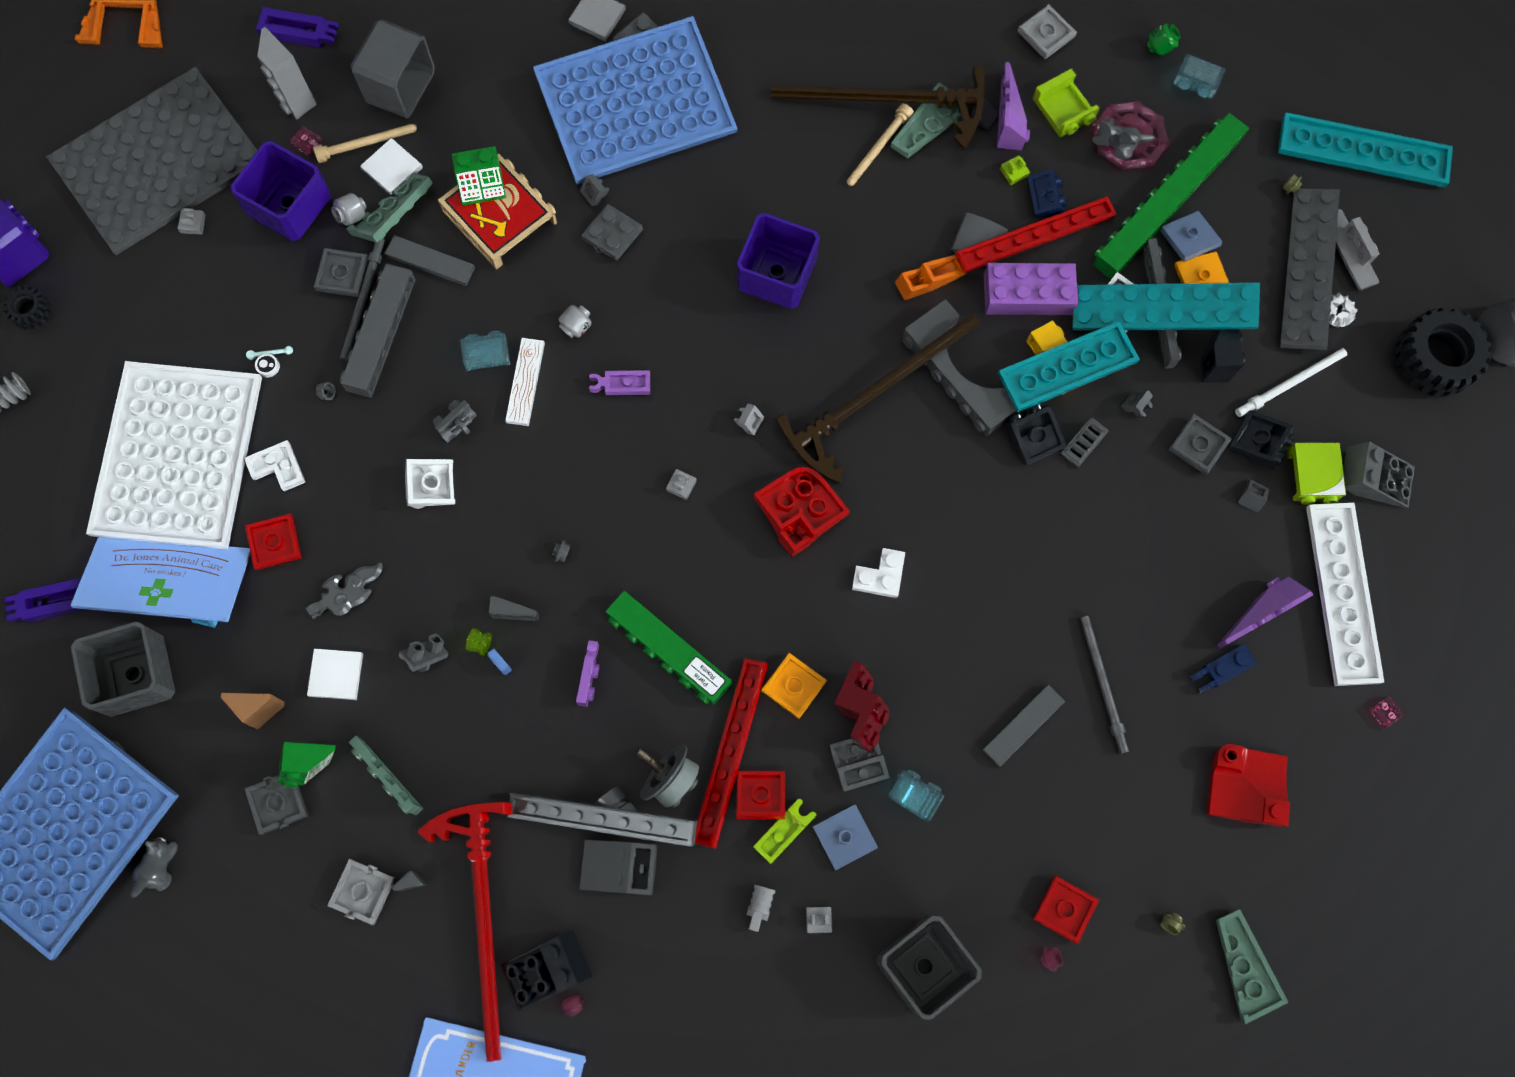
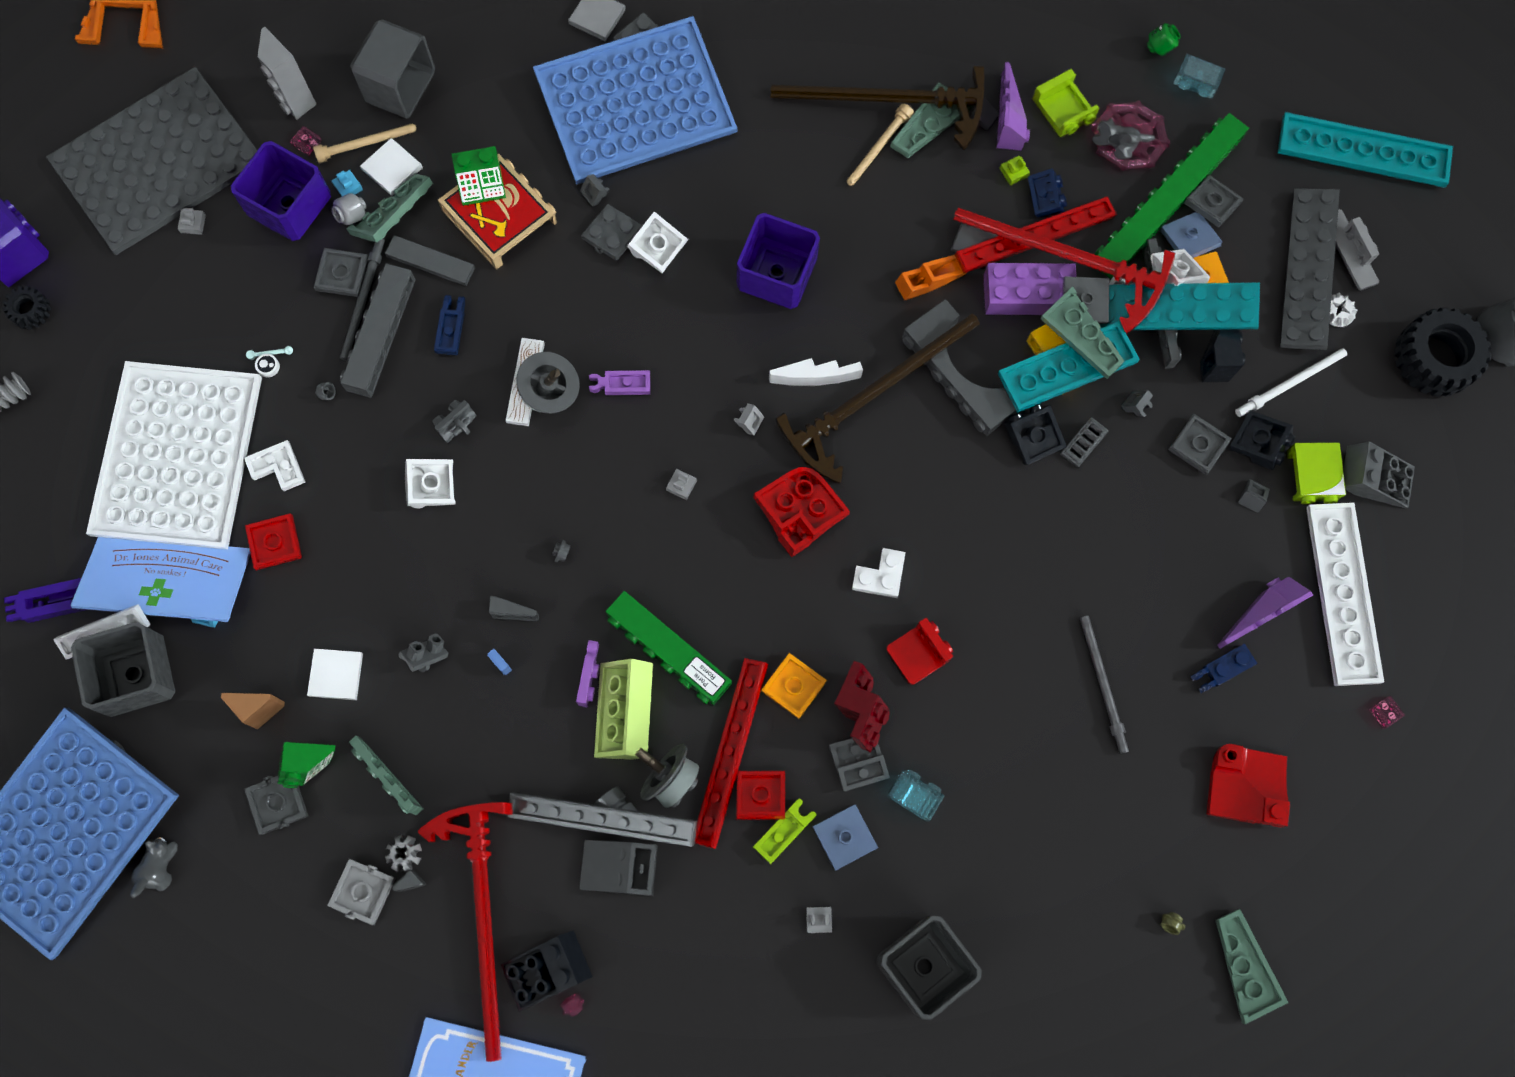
dark purple hinge [256,7,339,48] -> none
dark grey piece [306,563,383,619] -> none
clear light blue brick [460,331,511,371] -> none
clear neon green wheel [465,628,492,656] -> none
light grey head [559,305,592,338] -> none
light grey hinge [746,884,776,932] -> none
dark grey tile [982,685,1066,767] -> none
light grey plate [1017,5,1077,59] -> none
red plate [1032,875,1099,944] -> none
clear pink plate [1041,947,1063,972] -> none
olive plate [1282,174,1302,194] -> none
none -> white tile [54,604,151,660]
none -> medium azure tile [331,170,363,196]
none -> light grey piece [385,835,422,872]
none -> dark blue hinge [434,295,465,355]
none -> dark grey piece [516,352,580,414]
none -> yellowish green slope [594,659,653,759]
none -> white slope [627,212,689,273]
none -> white slope [769,358,863,386]
none -> red bracket [886,617,953,685]
none -> red piece [954,208,1175,333]
none -> sand green wing [1041,286,1124,379]
none -> dark grey plate [1063,276,1109,324]
none -> white slope [1150,249,1210,286]
none -> dark grey plate [1184,175,1244,228]

